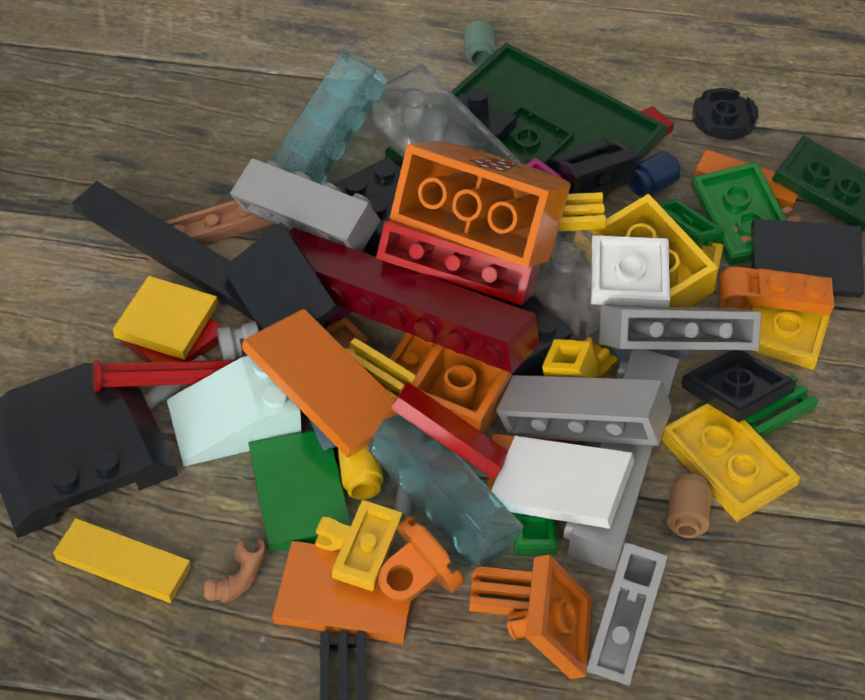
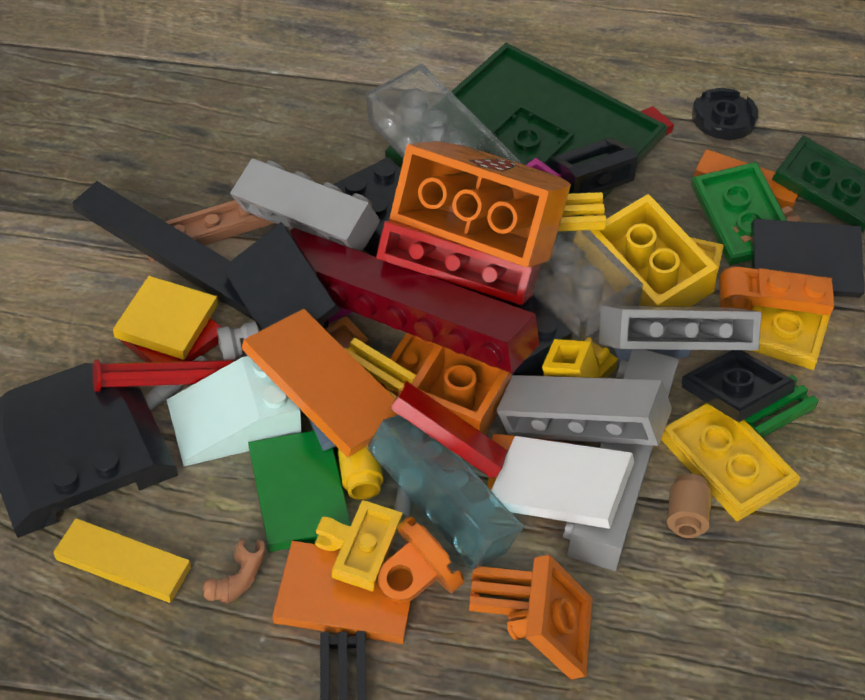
clear light blue brick [271,49,387,185] -> none
black tile [442,88,517,146] -> none
sand green brick [463,20,497,68] -> none
green tile [512,513,558,556] -> none
light grey slope [587,542,668,686] -> none
white tile [591,235,670,308] -> none
dark blue brick [629,151,680,197] -> none
green tile [658,199,725,249] -> none

